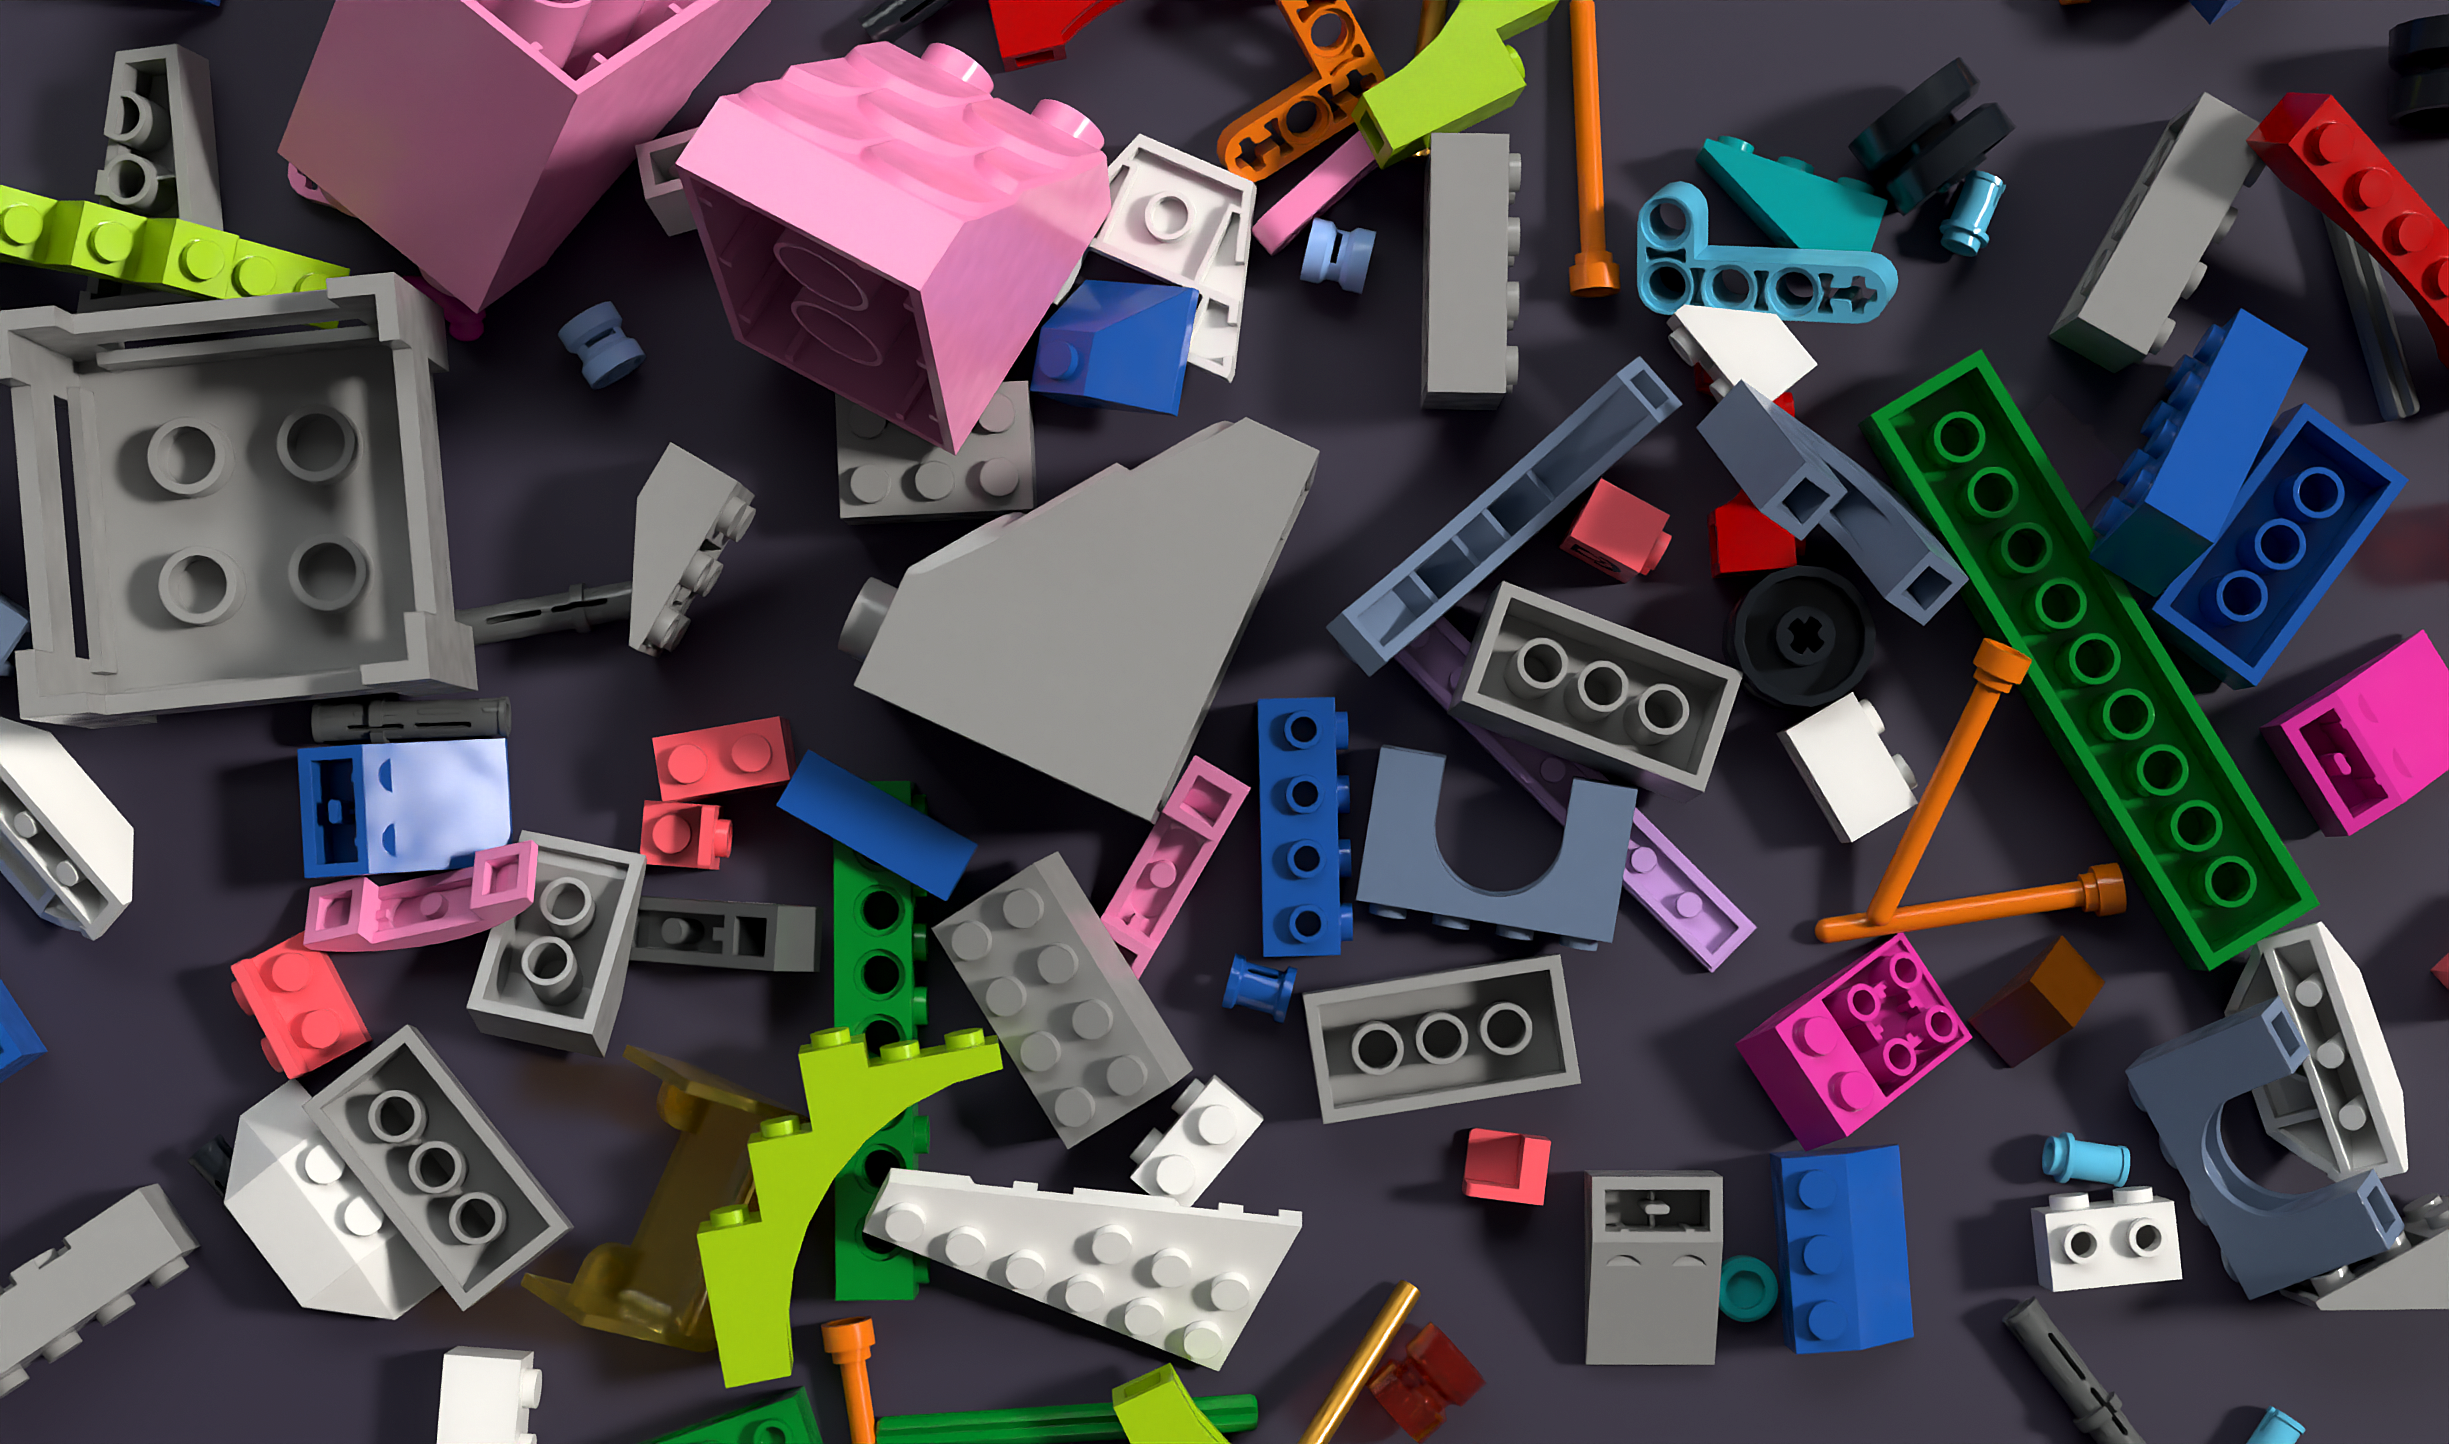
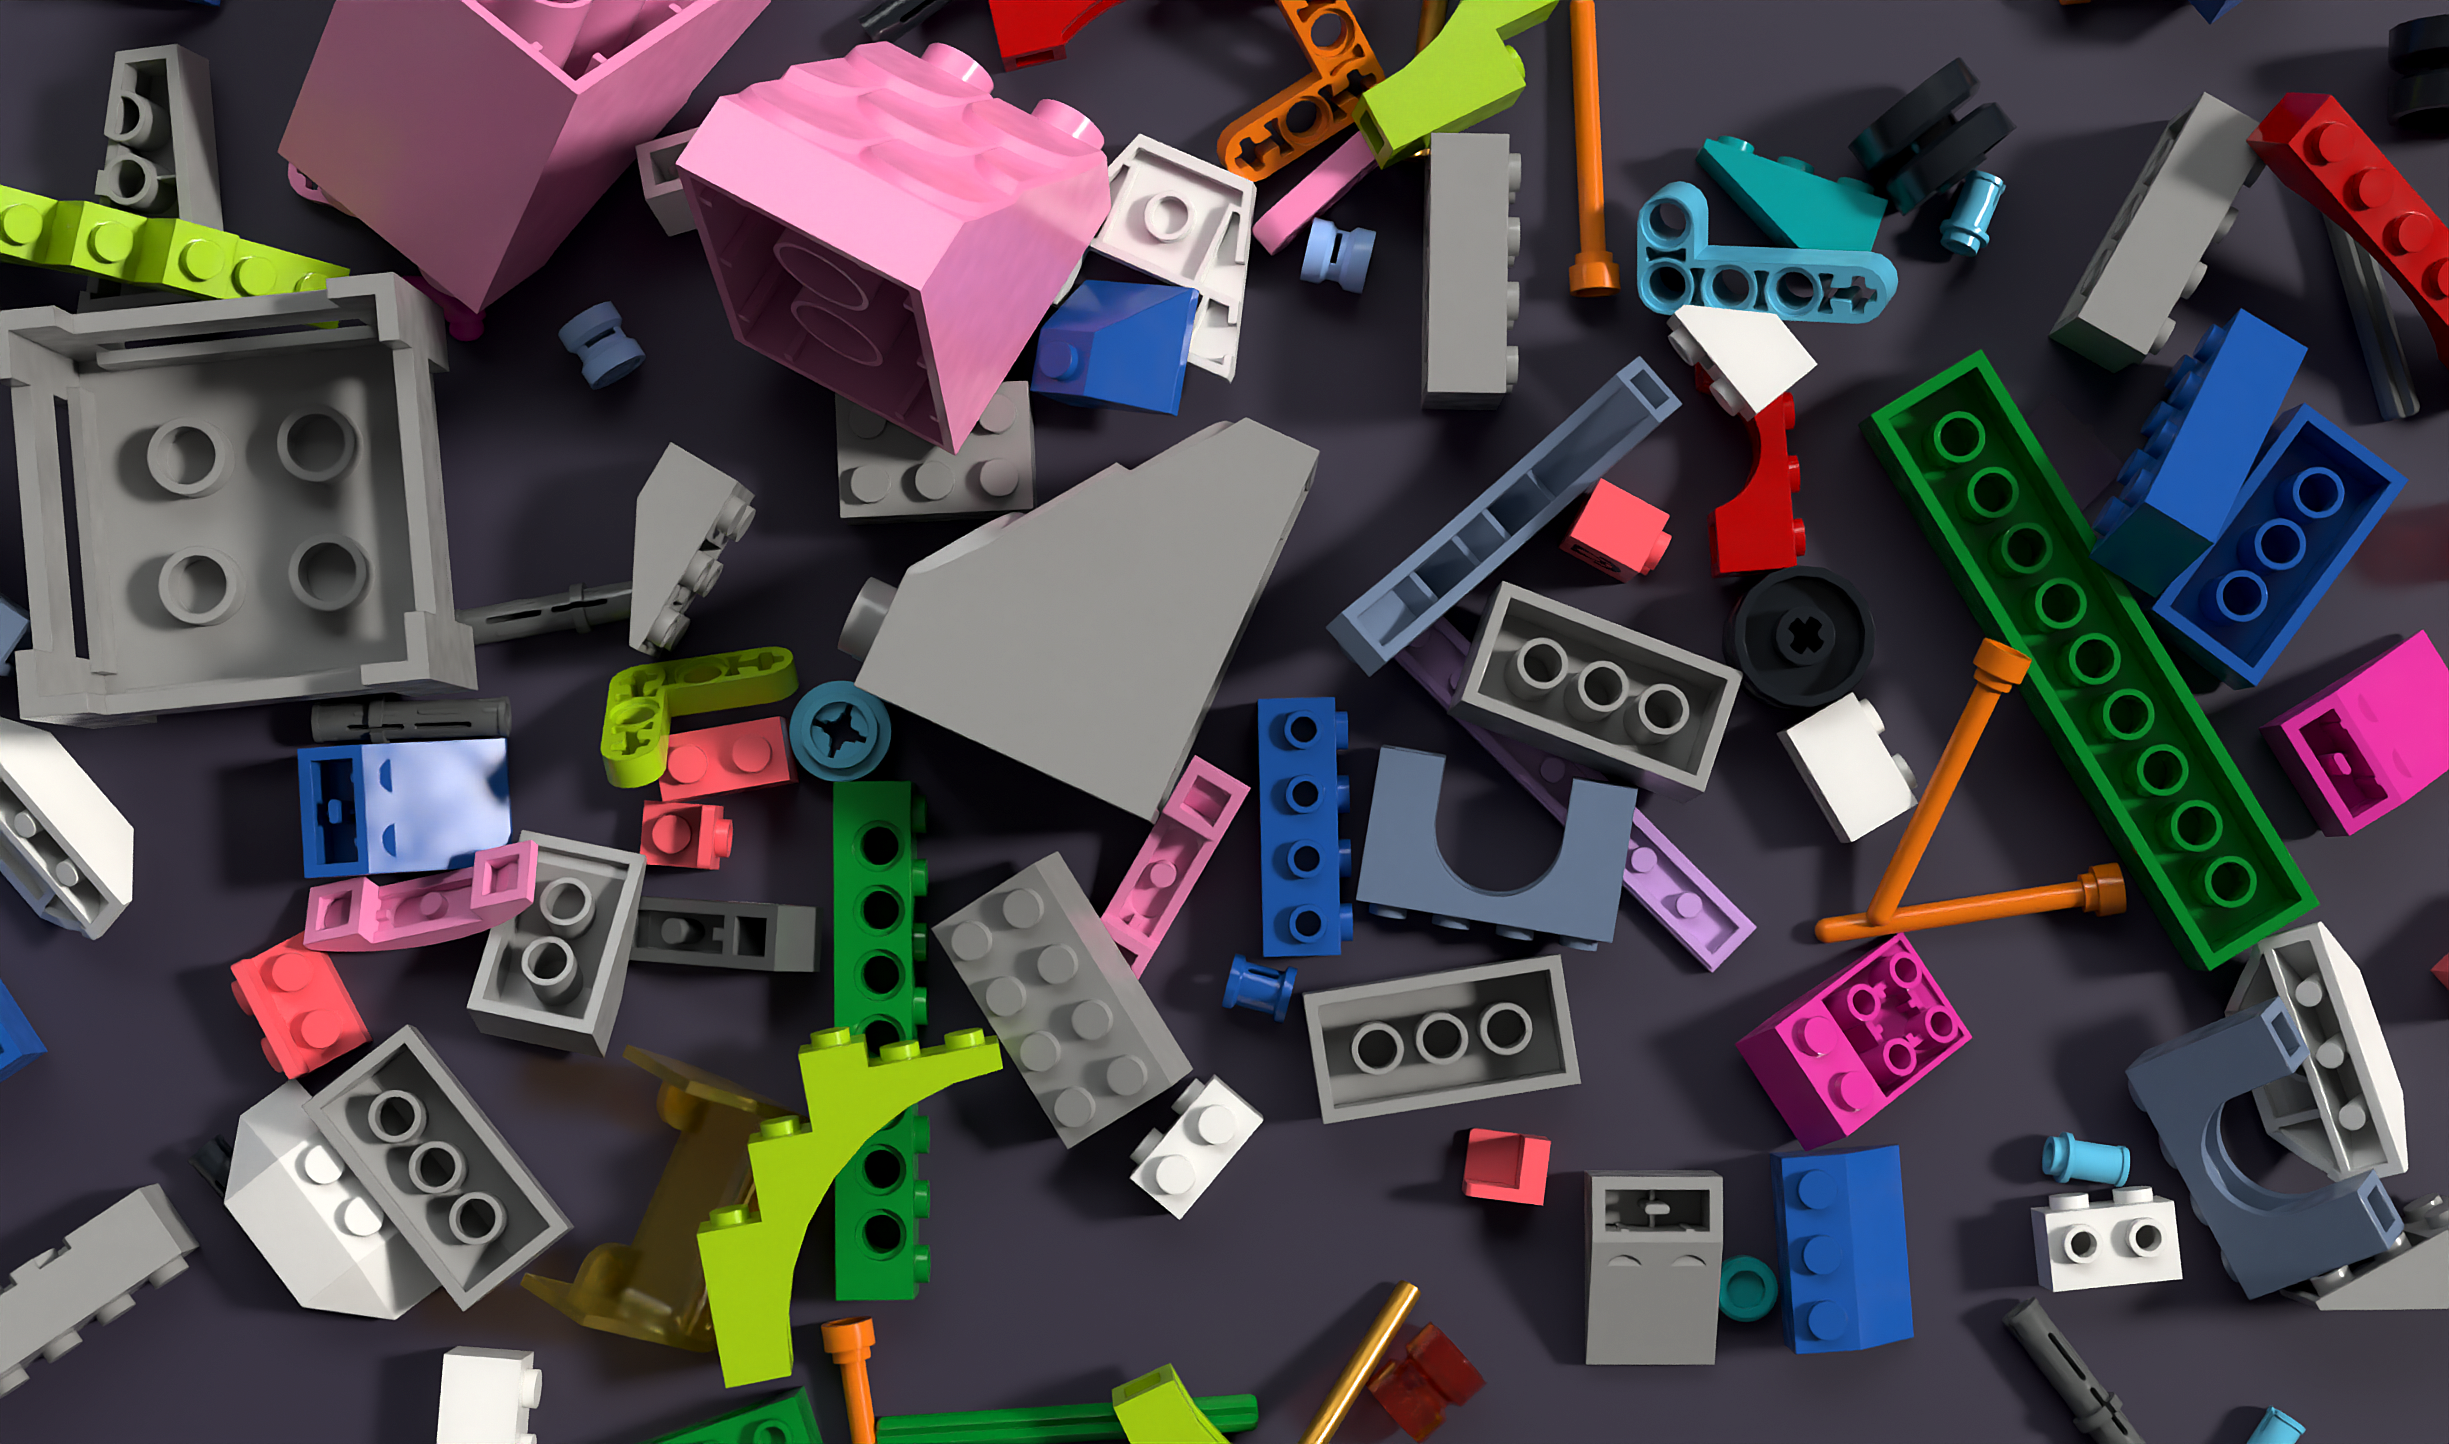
blue tile [776,749,979,901] -> none
white wing [863,1168,1302,1372] -> none
sand blue arch [1696,379,1969,626] -> none
reddish brown slope [1967,935,2106,1069] -> none
none -> lime beam [600,646,799,788]
none -> medium azure gear [789,681,892,782]

